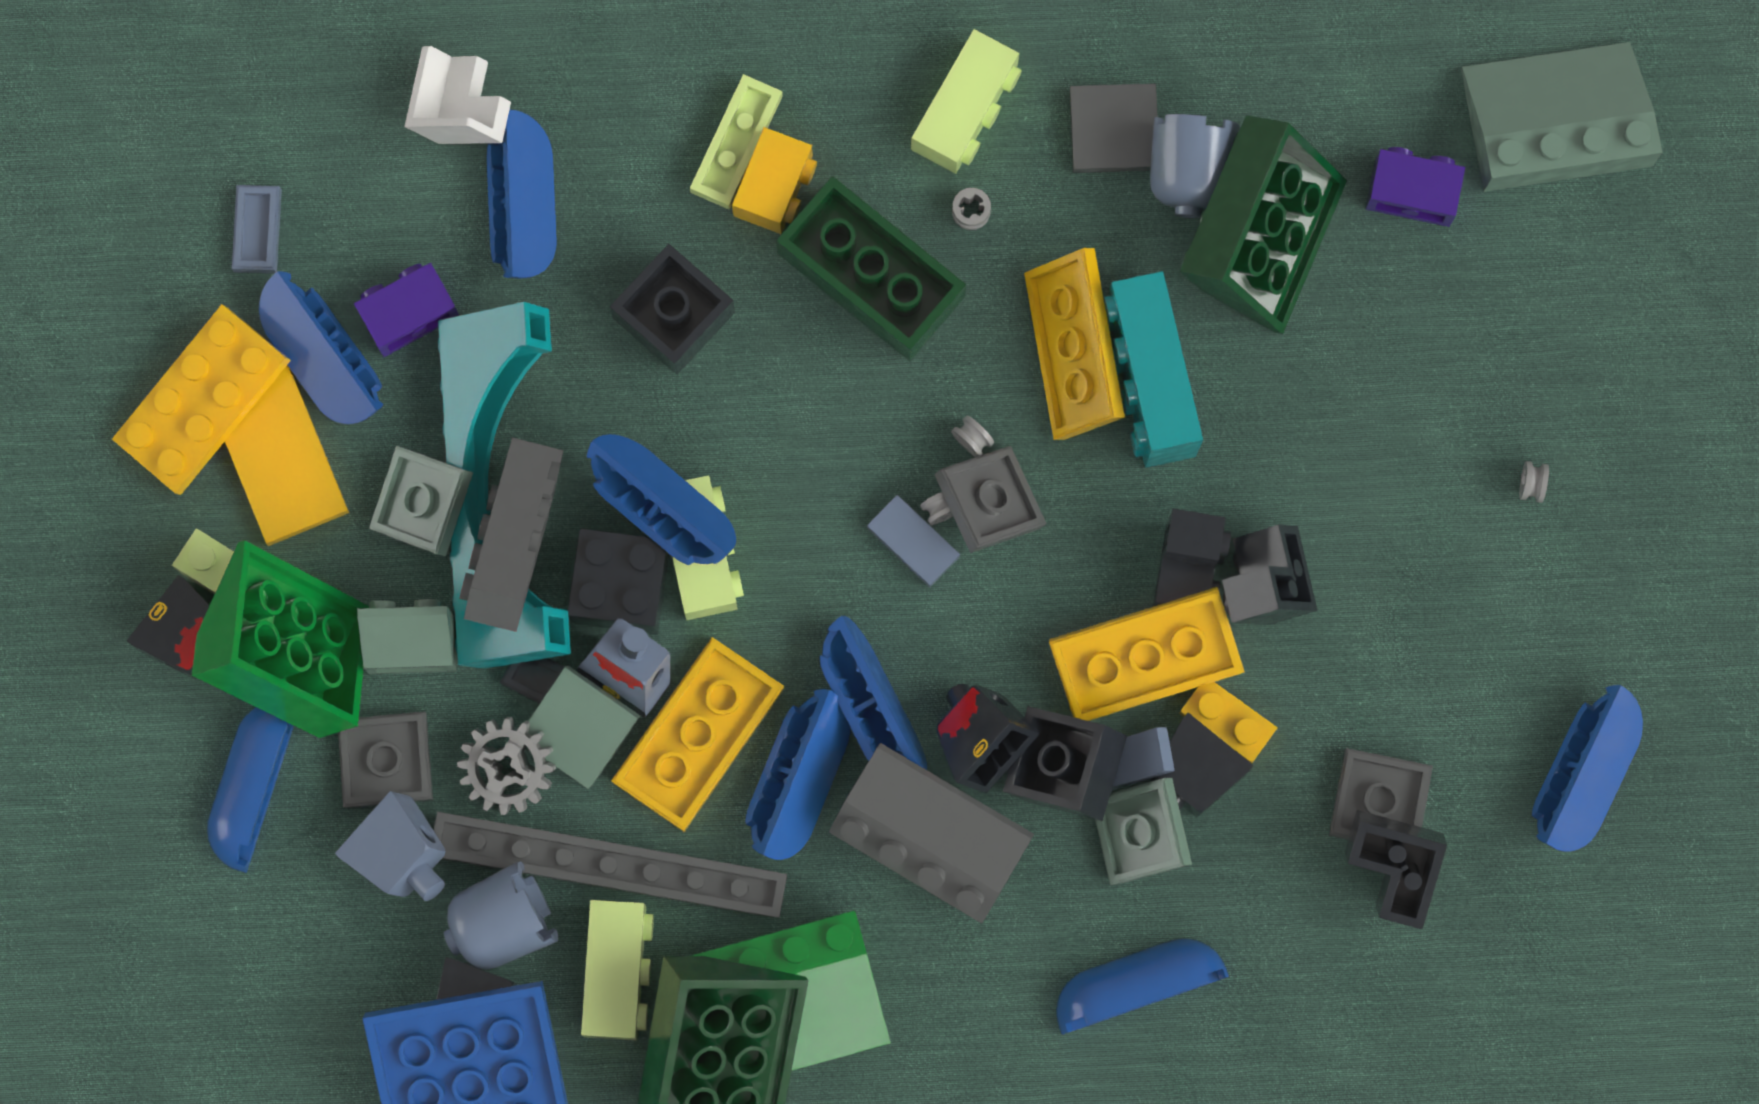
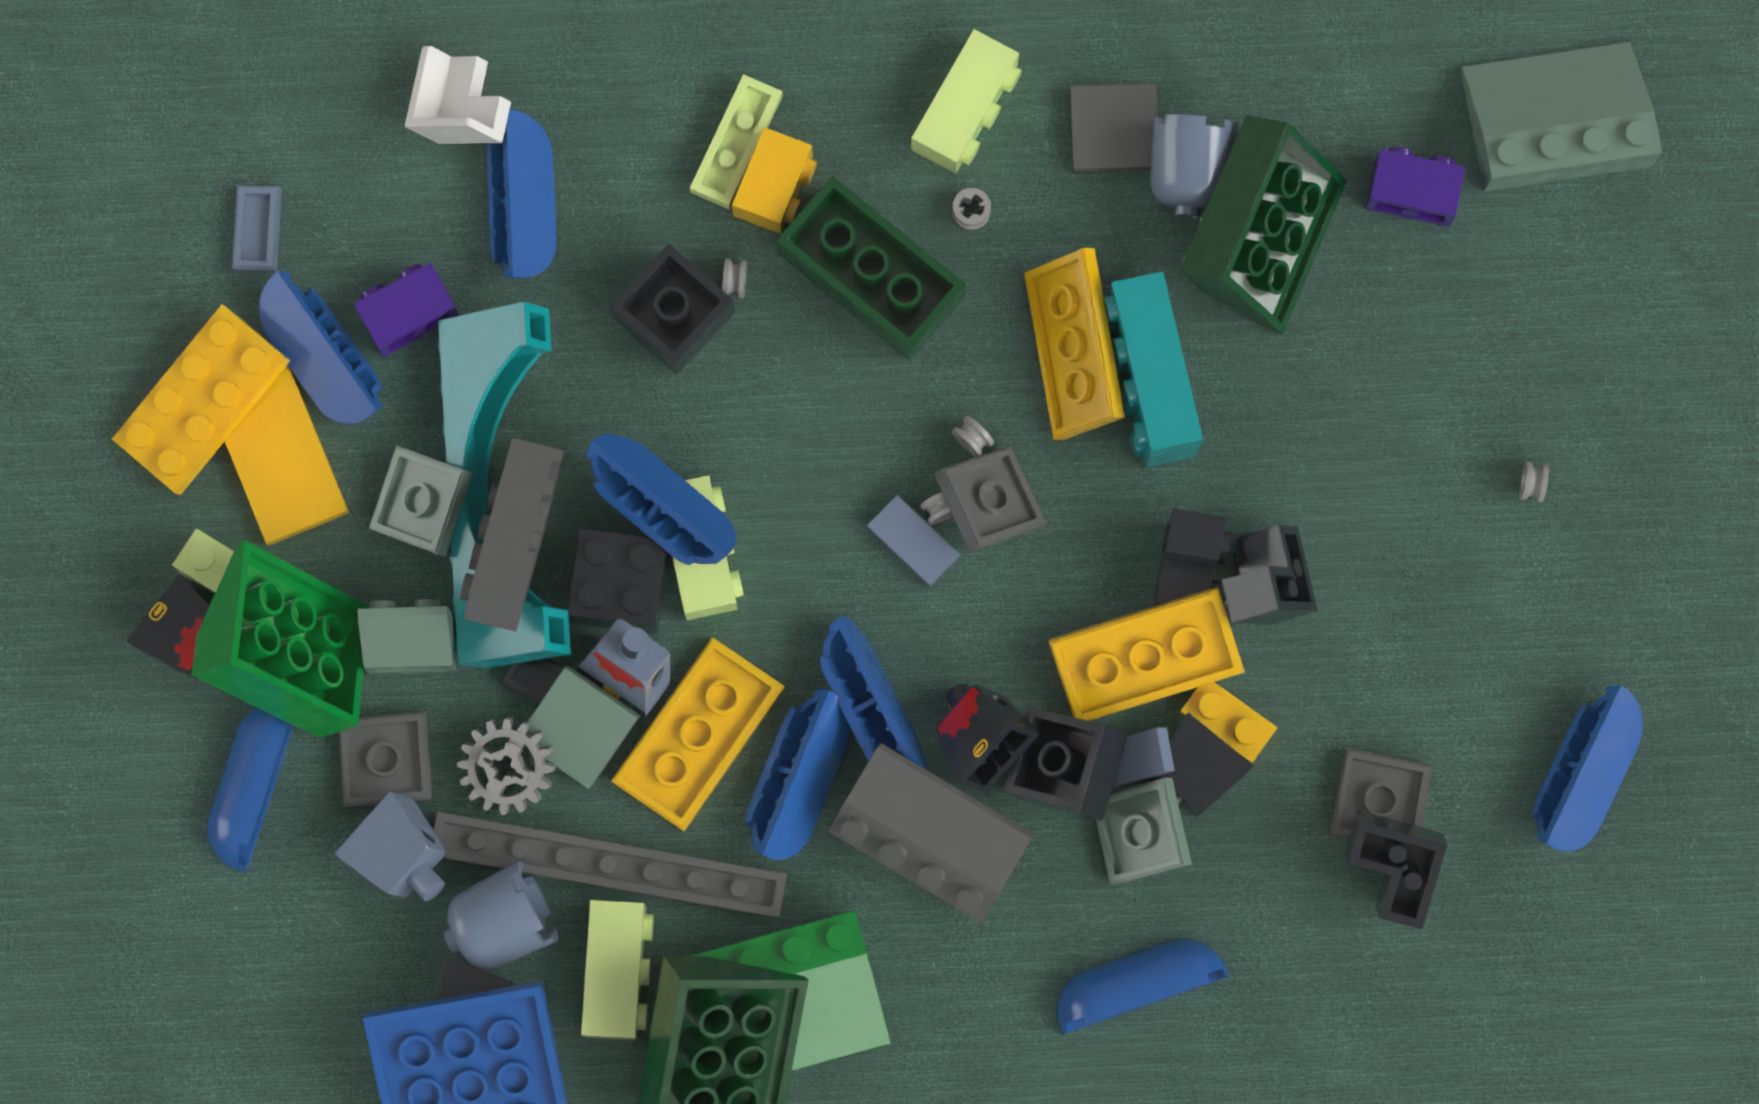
none -> light grey bush [722,258,747,299]

